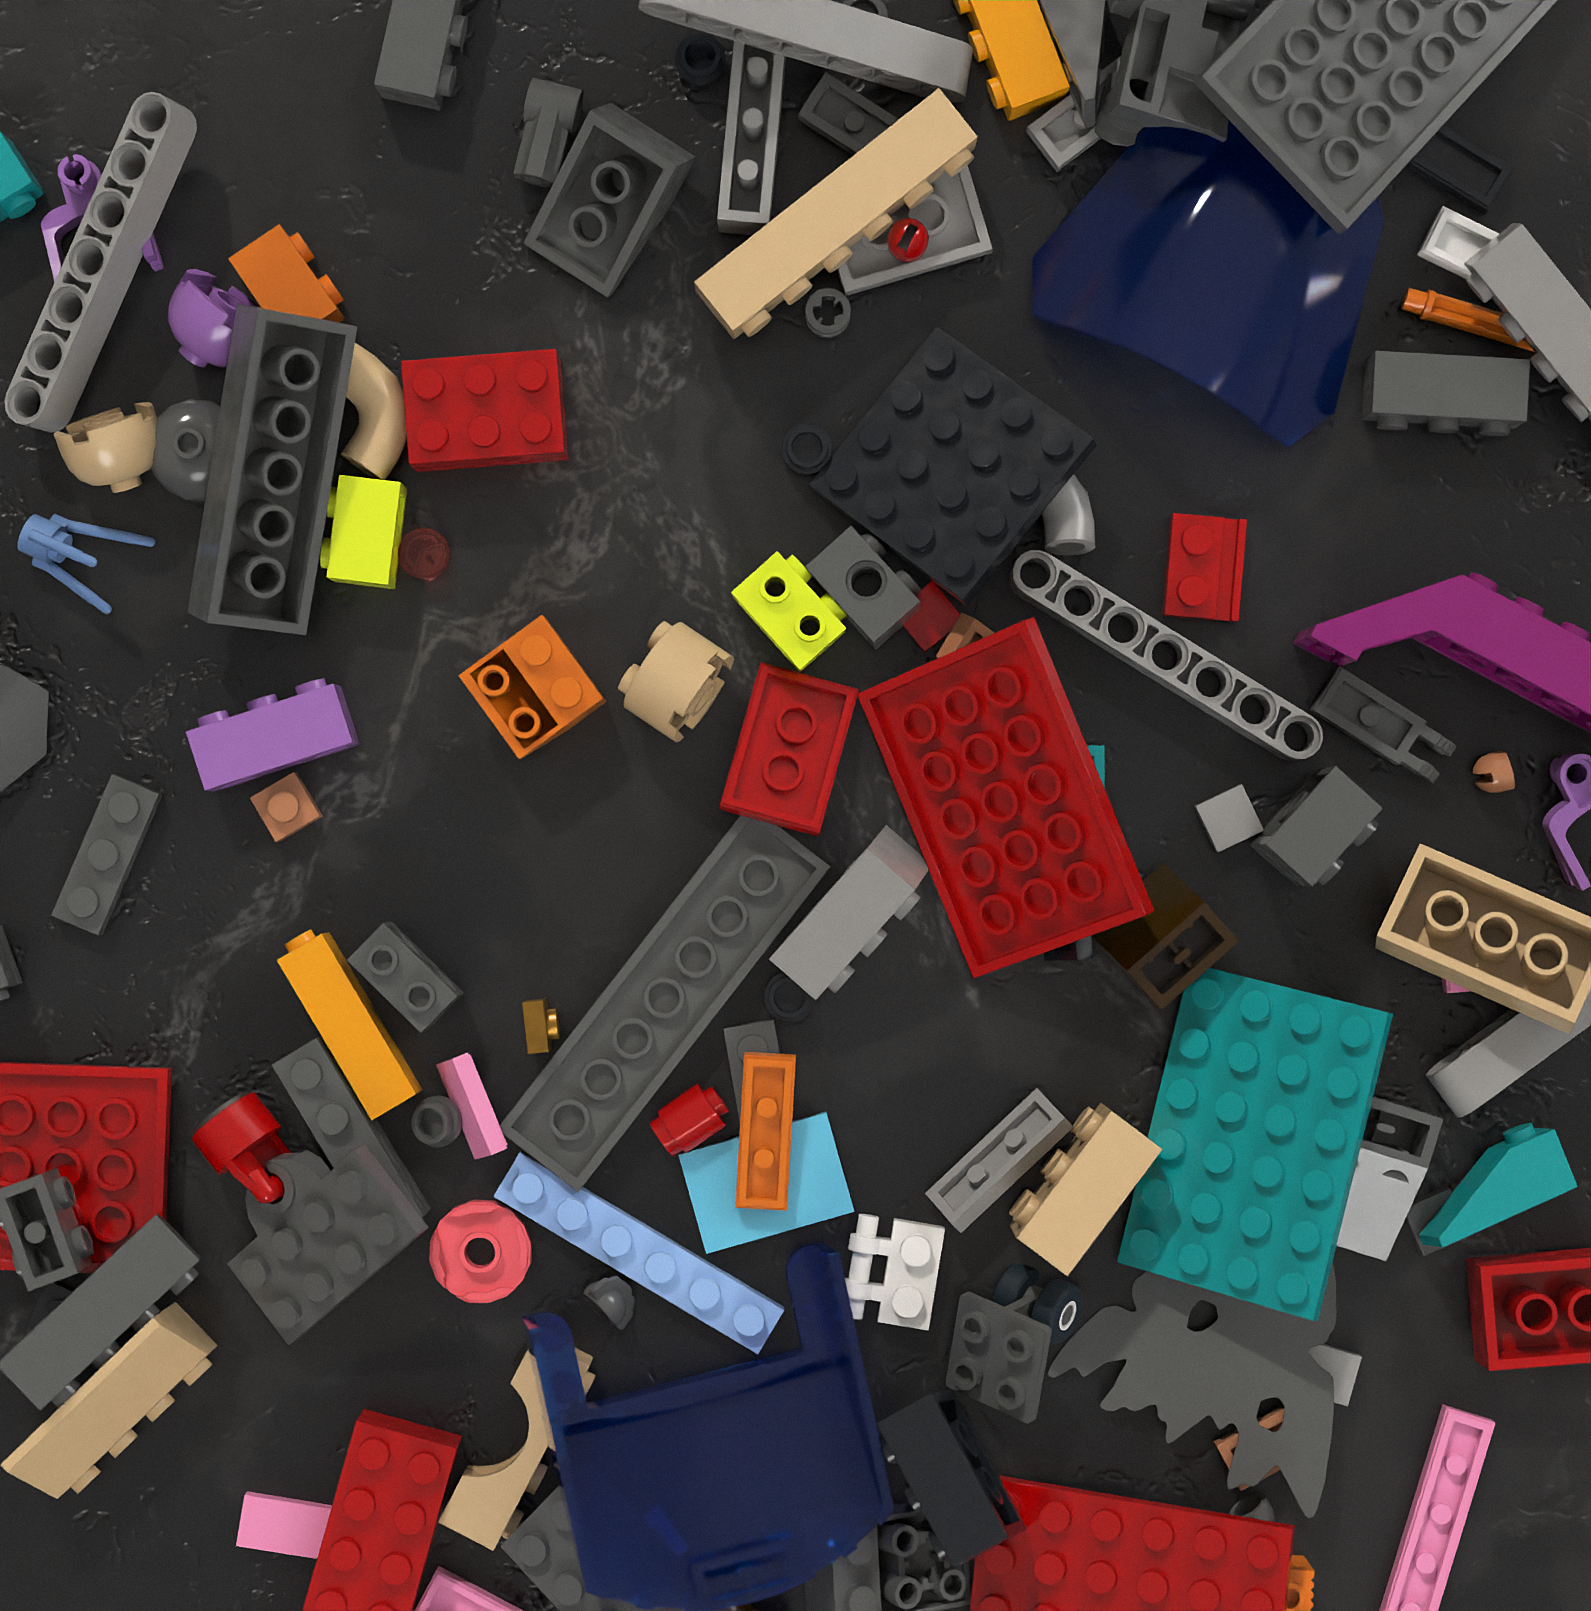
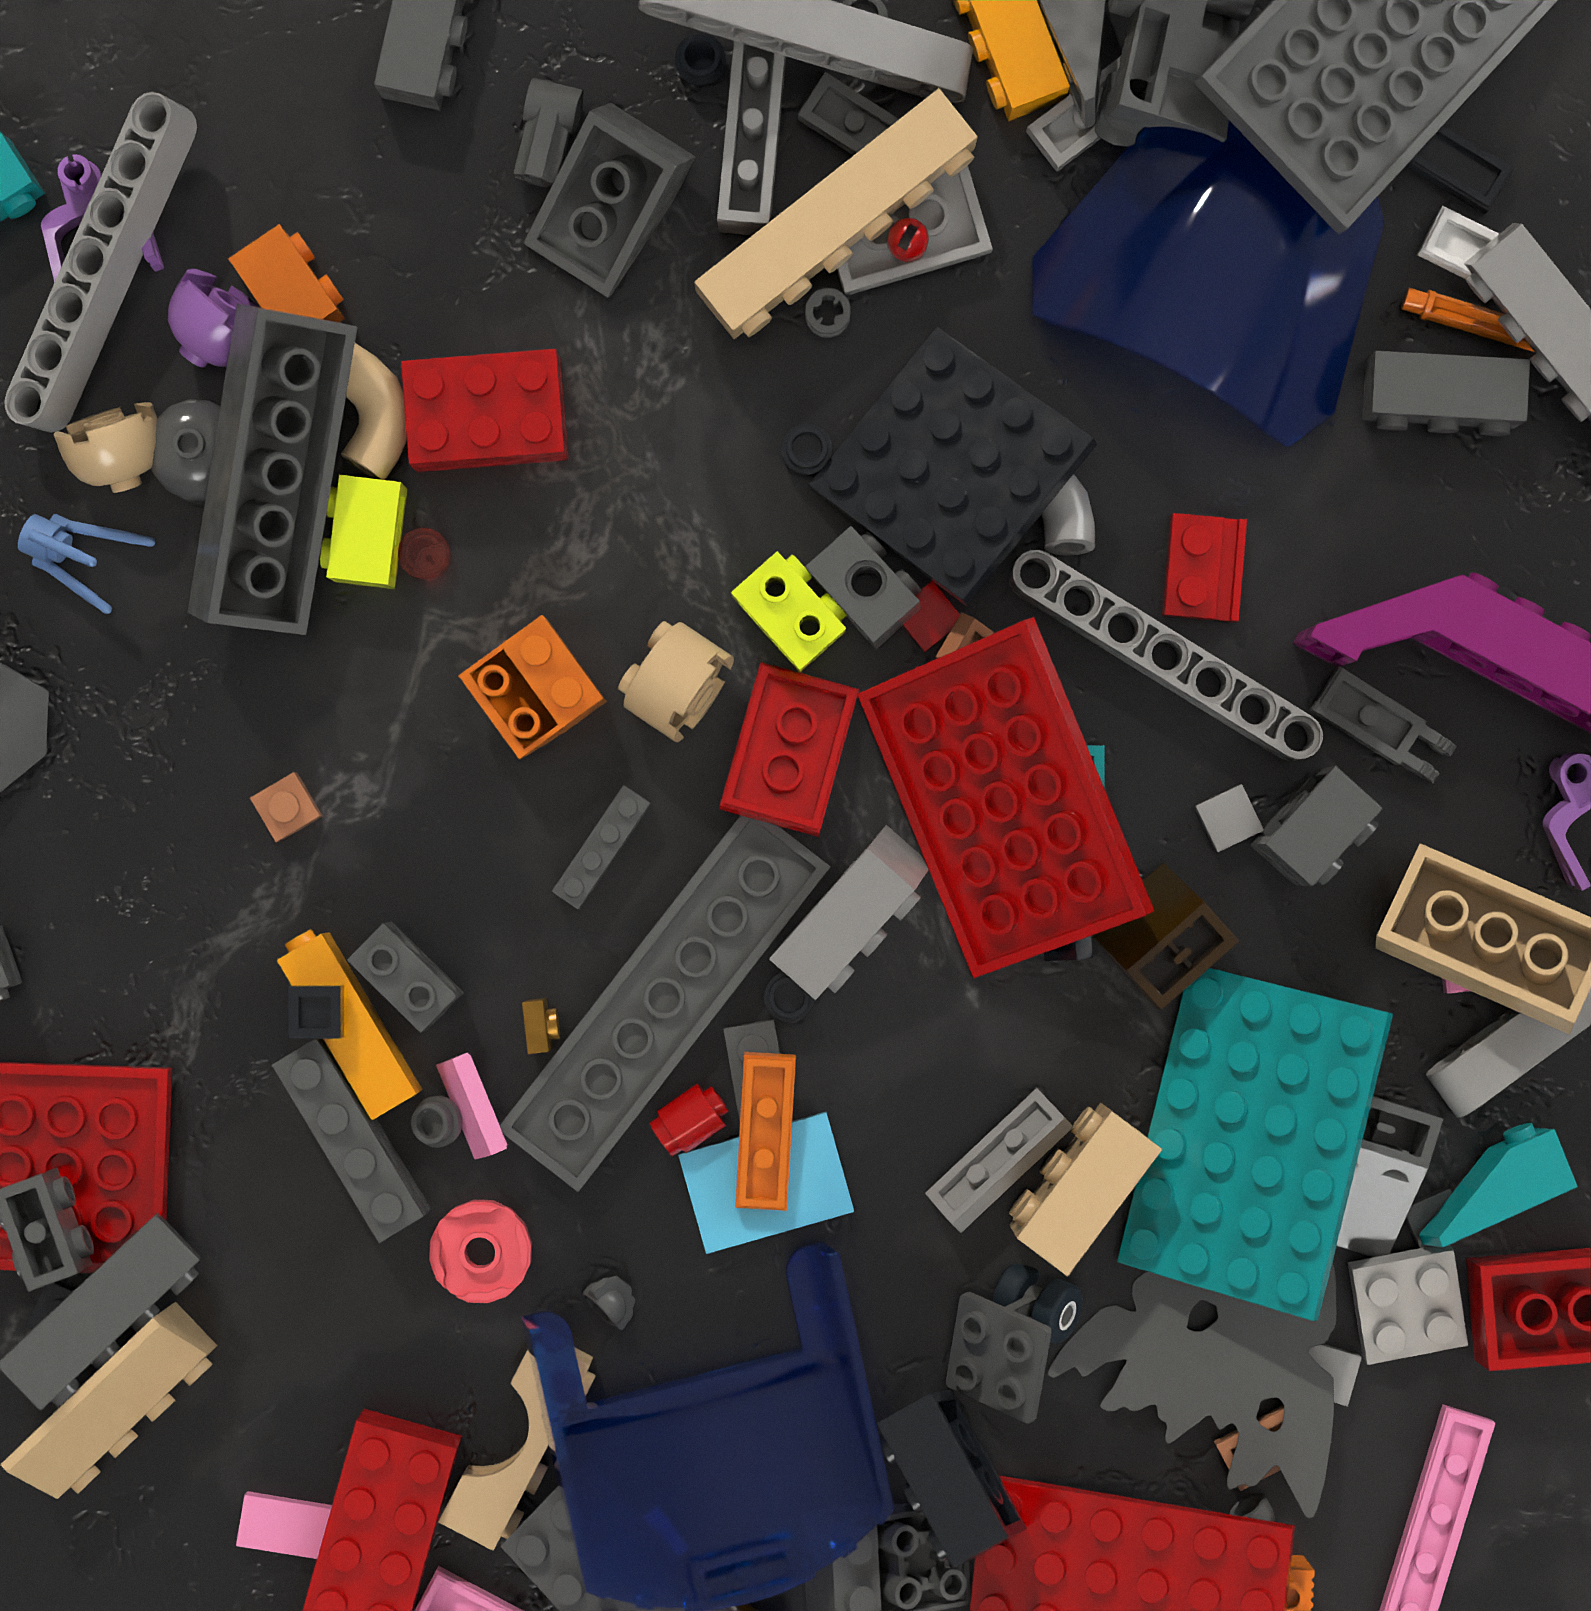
dark grey plate [51,774,163,935] -> none
medium lavender brick [186,678,360,792] -> none
dark grey plate [192,1091,429,1345] -> none
light blue plate [493,1150,784,1354] -> none
white plate [841,1214,945,1330] -> none
nougat hinge [1473,749,1515,793] -> none
none -> black plate [288,985,344,1039]
none -> dark grey piece [551,785,652,909]
none -> light grey plate [1348,1245,1468,1365]

